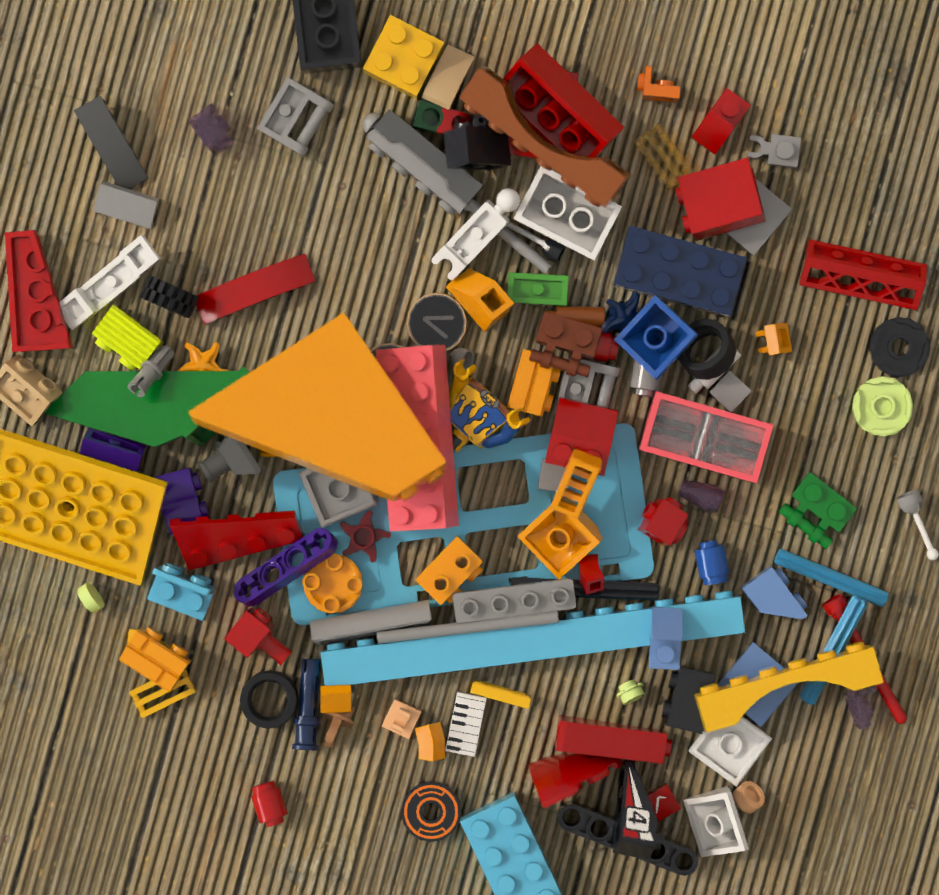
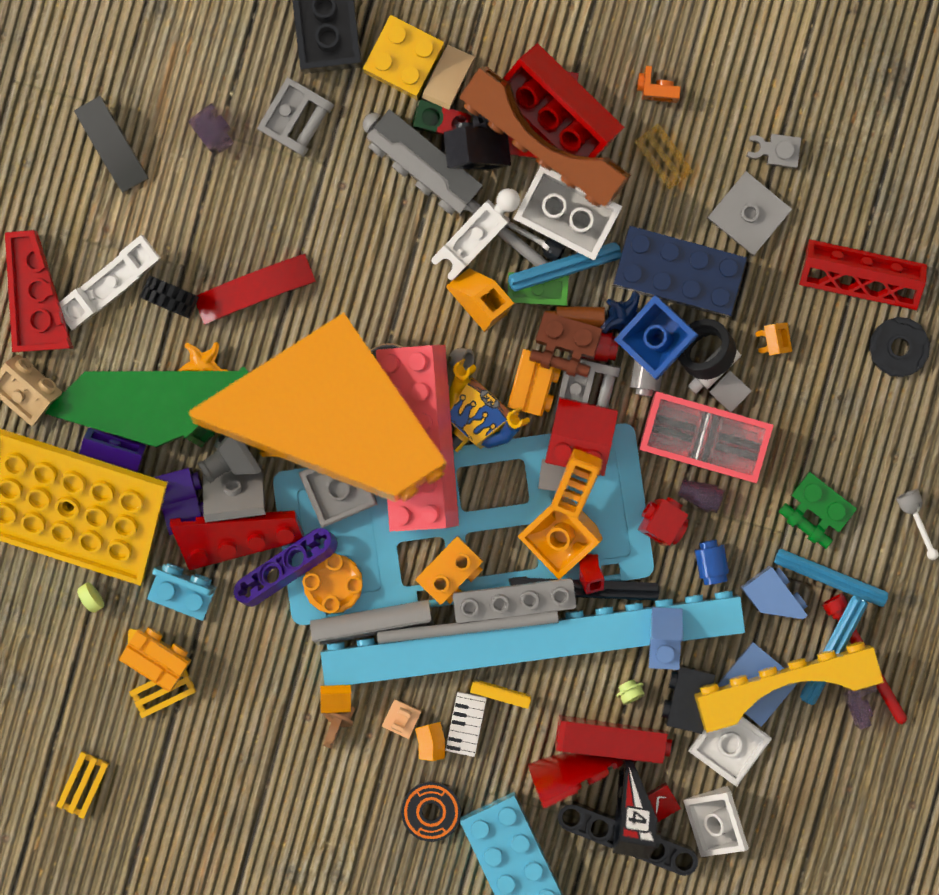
neon yellow brick [92,305,164,371] -> none
light grey tile [93,181,160,229] -> none
light grey axle [128,345,175,397] -> none
red brick [224,607,293,666] -> none
black tyre [240,670,299,729] -> none
red brick [251,780,288,827] -> none
dark blue pin [292,659,321,751] -> none
dark red animal [340,510,391,563] -> none
black tile [407,293,467,351] -> none
red brick [675,157,766,241] -> none
red slope [691,88,751,155] -> none
light nougat tile [732,781,765,814] -> none
yellowish green tile [852,376,913,437] -> none
none -> yellow tile [56,751,110,819]
none -> light grey plate [203,465,265,522]
none -> dark azure axle [508,242,622,292]

